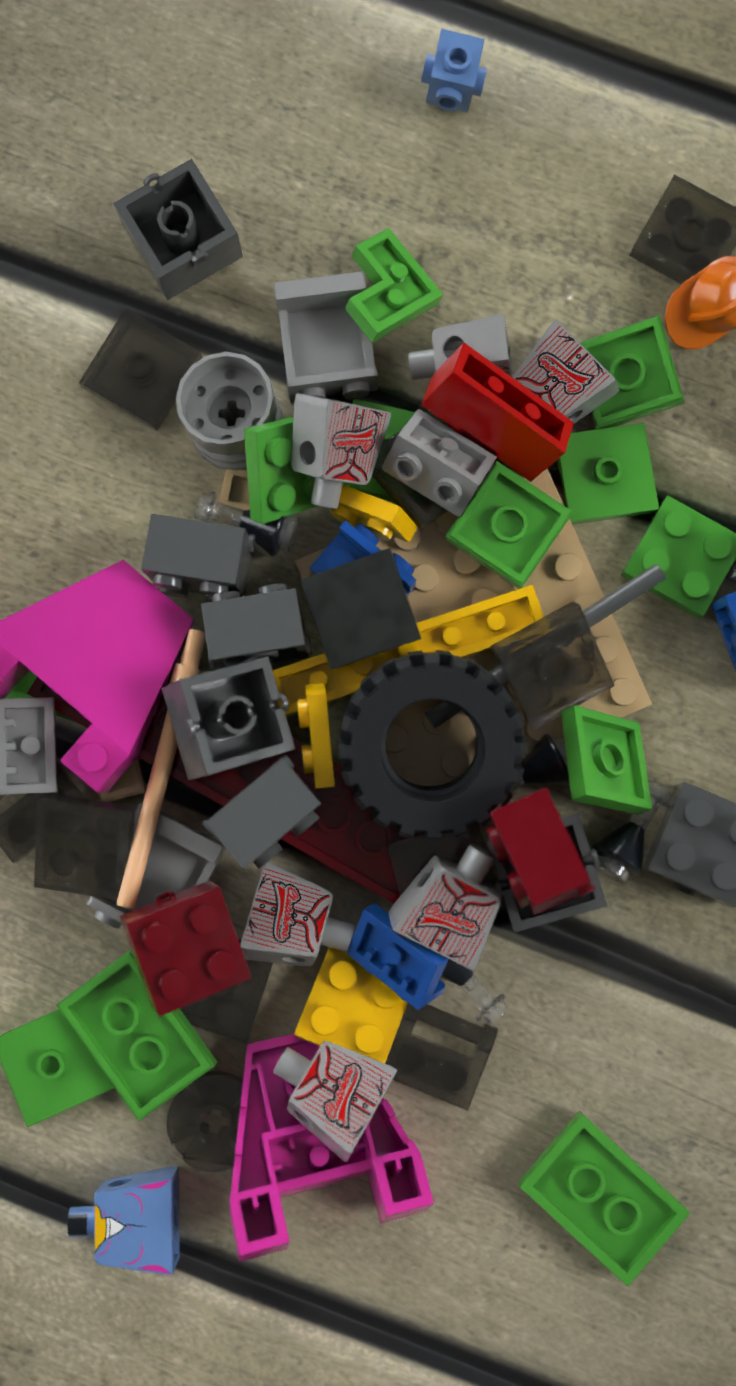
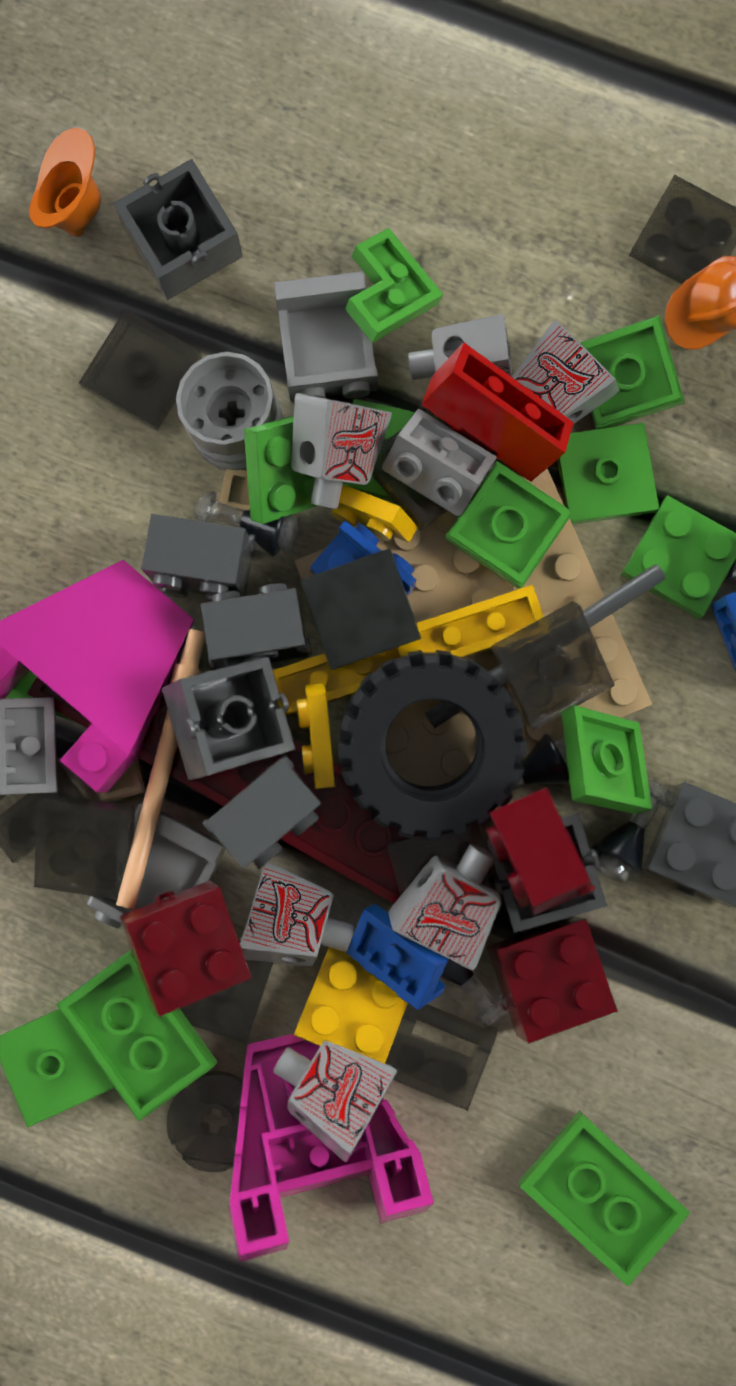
medium blue torso [67,1166,180,1275] -> none
medium blue brick [421,28,487,113] -> none
none -> orange piece [29,127,101,237]
none -> dark red brick [486,916,618,1044]

